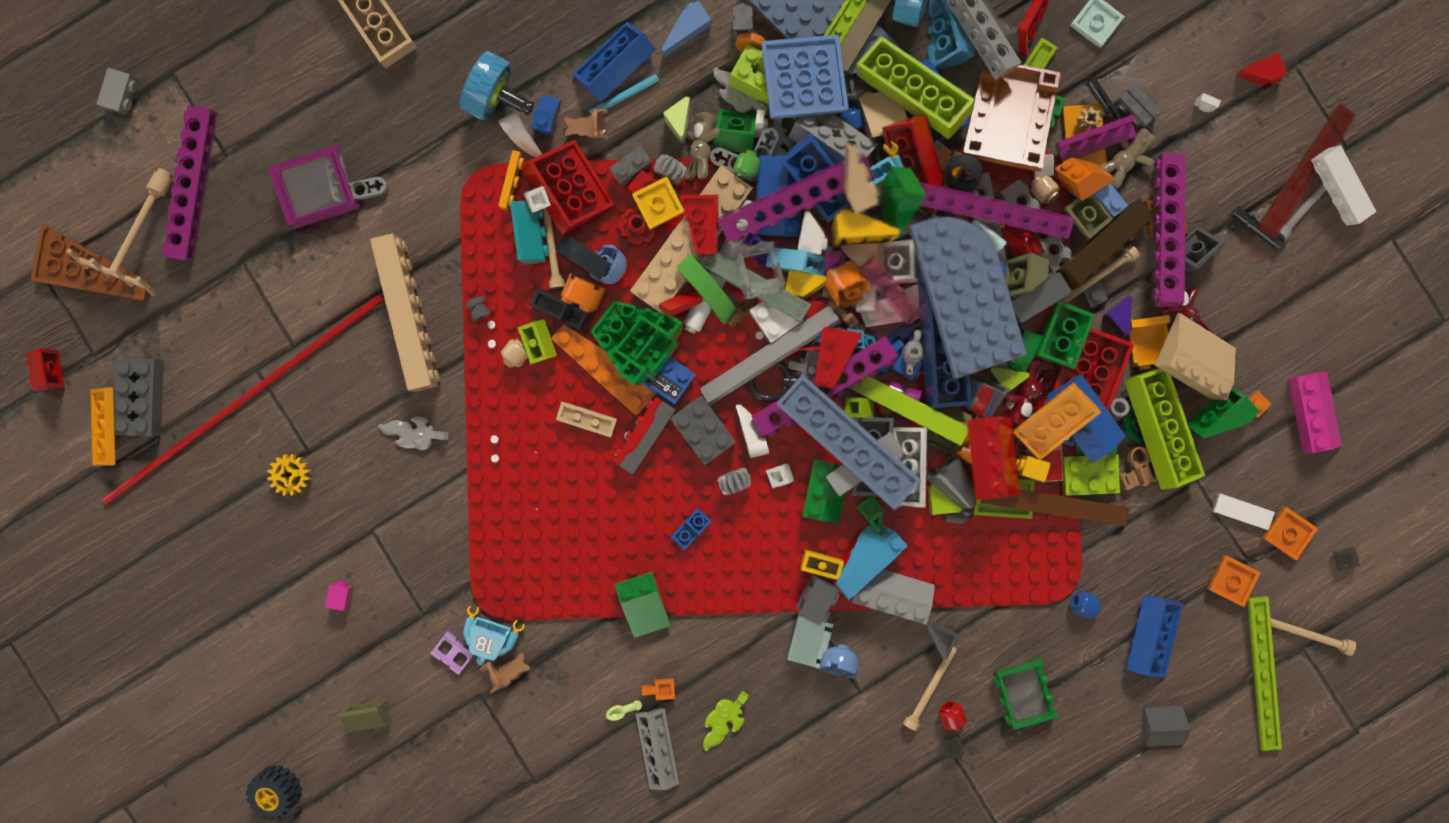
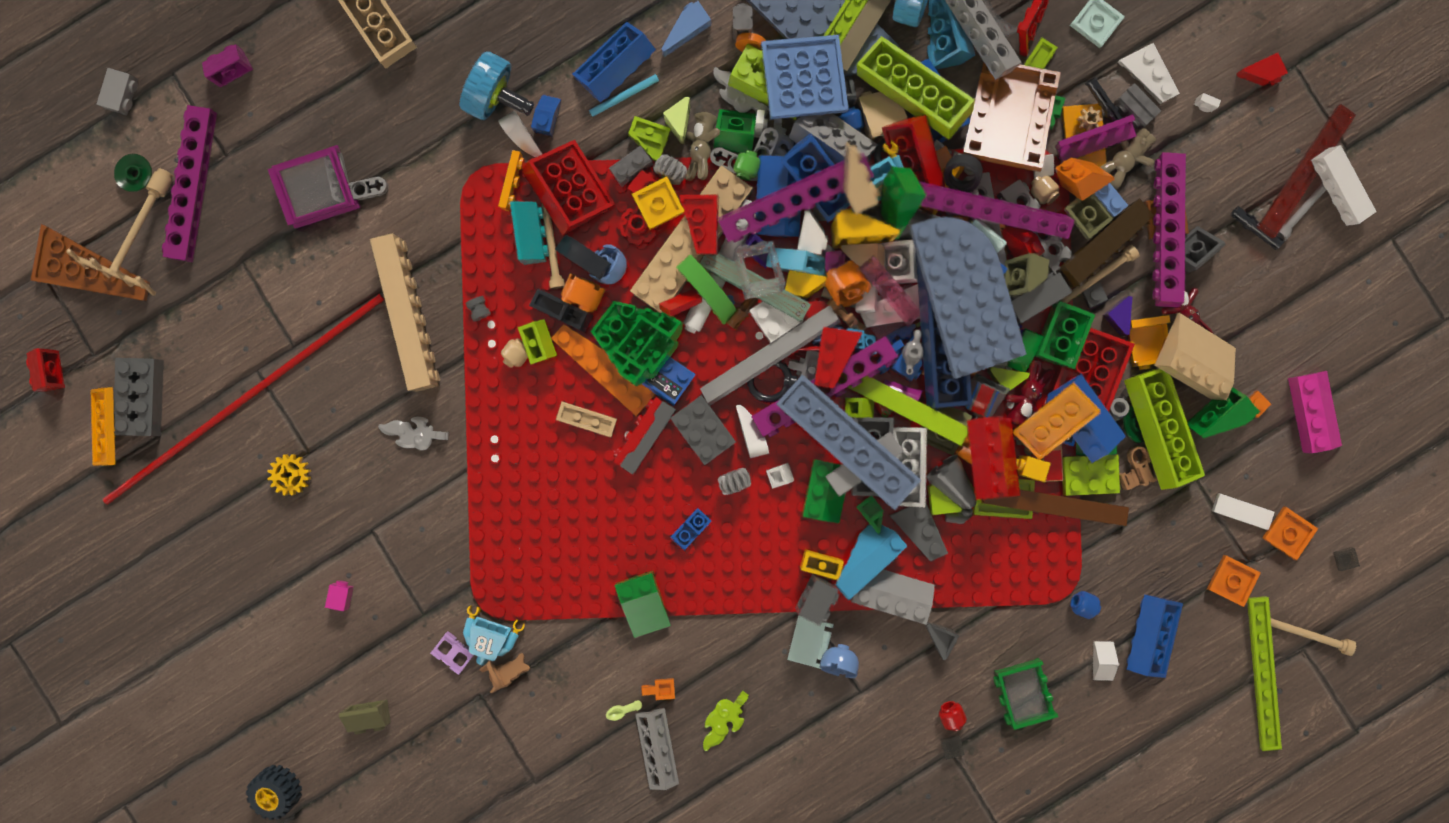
white plate [524,186,551,212] -> none
medium nougat hair [564,109,608,139] -> none
tan piece [903,647,956,731] -> none
dark grey slope [1143,706,1190,747] -> none
none -> dark green dish [114,154,152,192]
none -> magenta slope [202,44,253,88]
none -> lime wing [628,116,671,162]
none -> dark grey wing [889,501,948,561]
none -> white slope [1093,641,1119,681]
none -> white wing [1118,43,1180,104]

